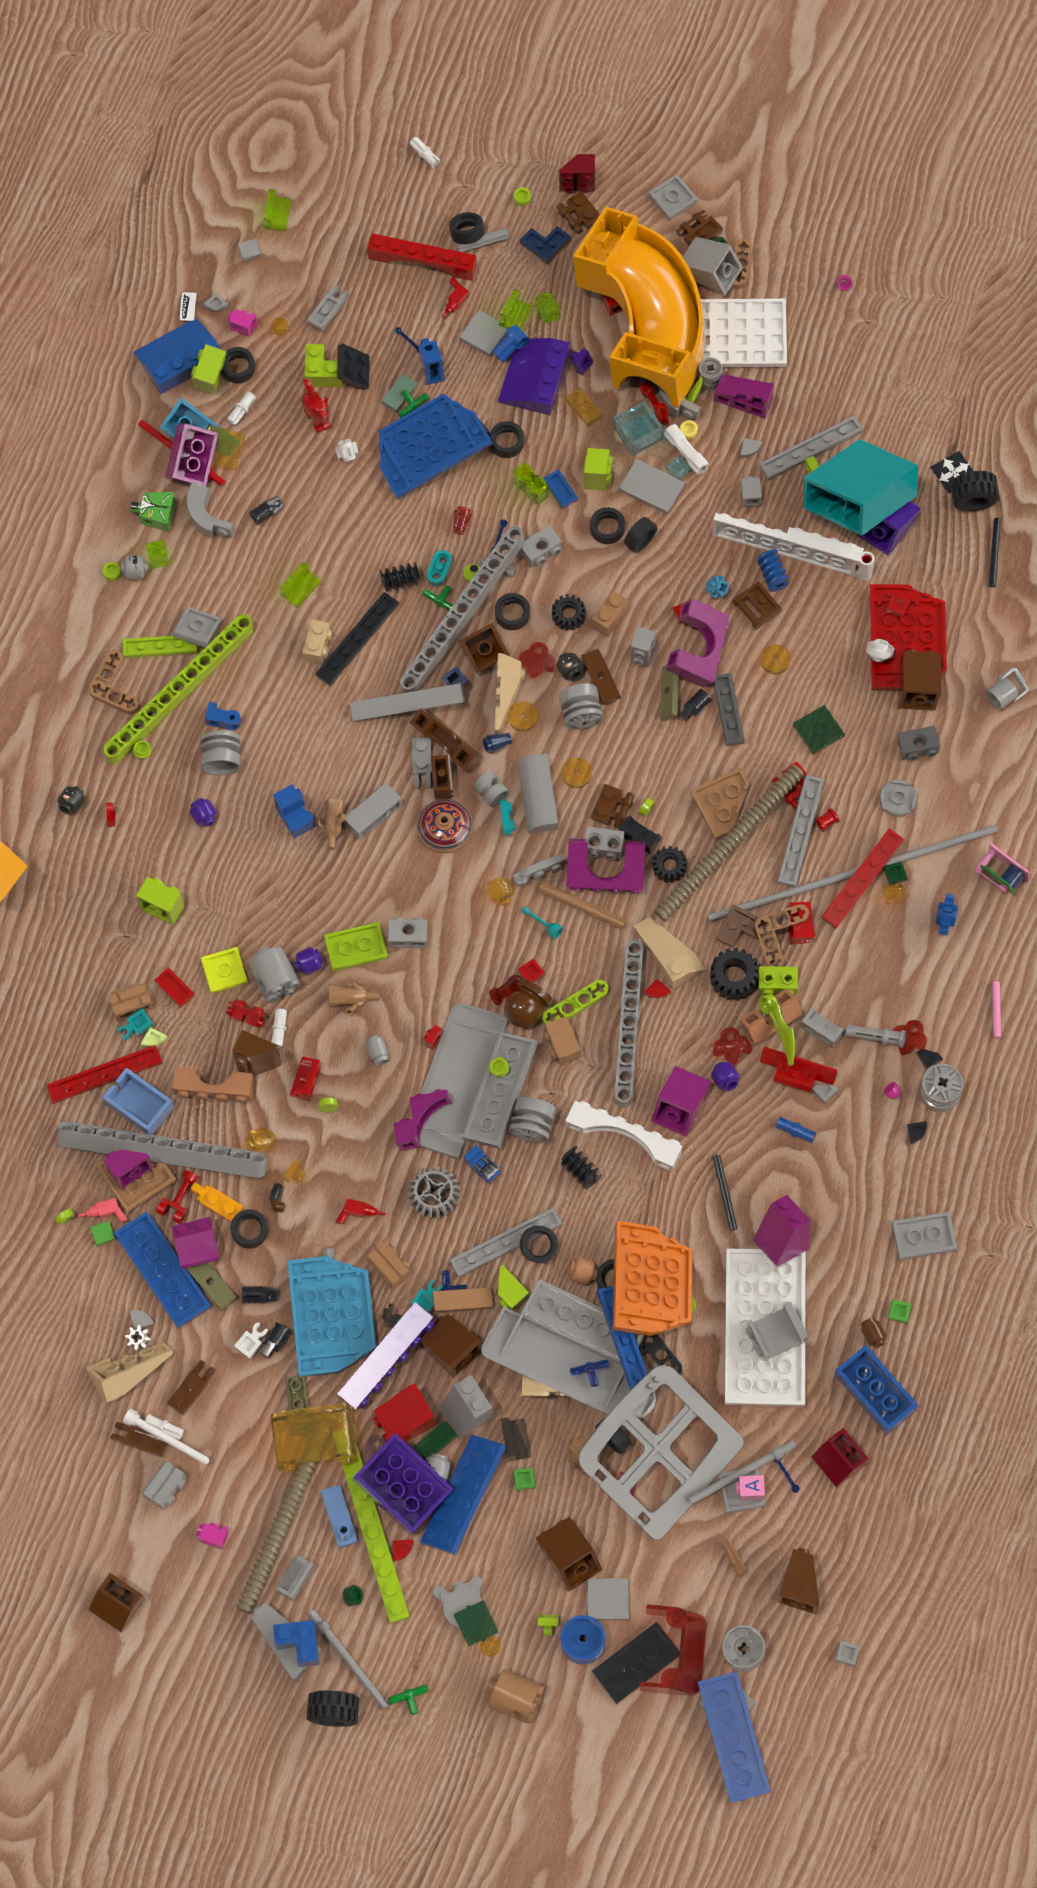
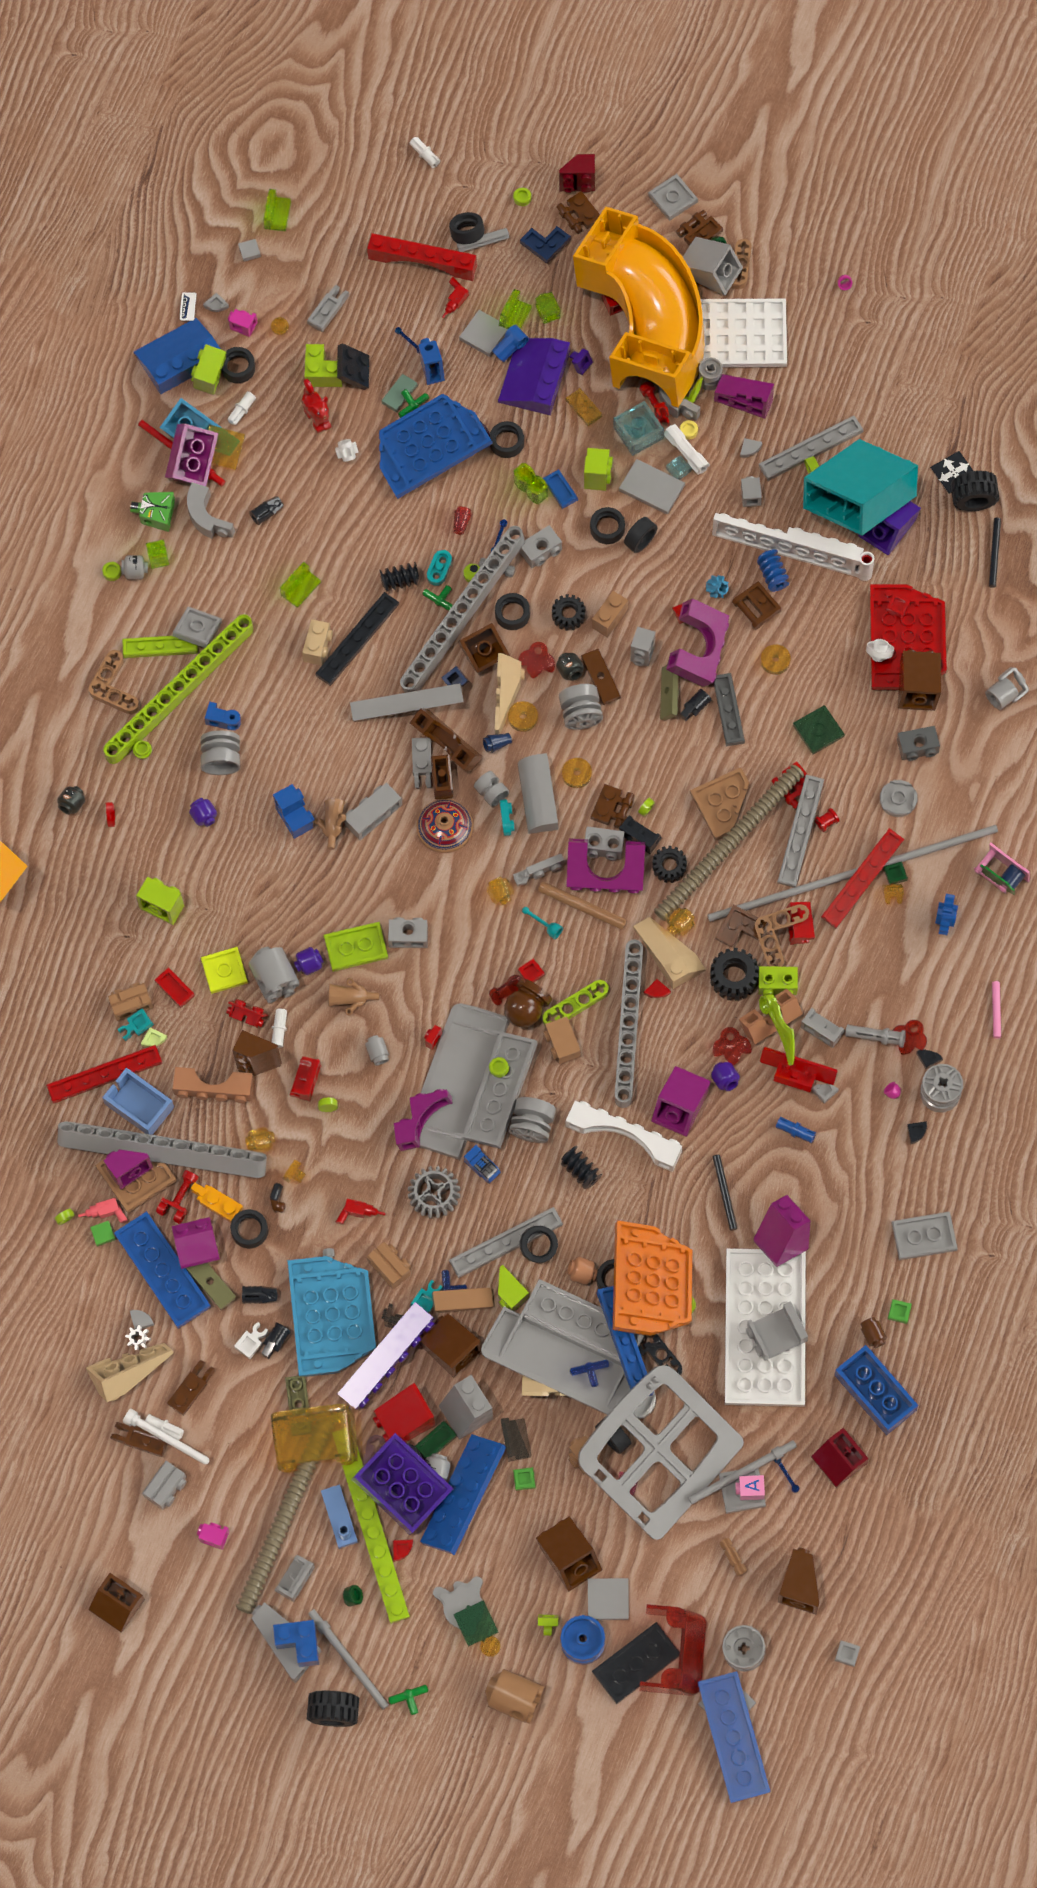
none -> clear yellow head [667,908,695,936]

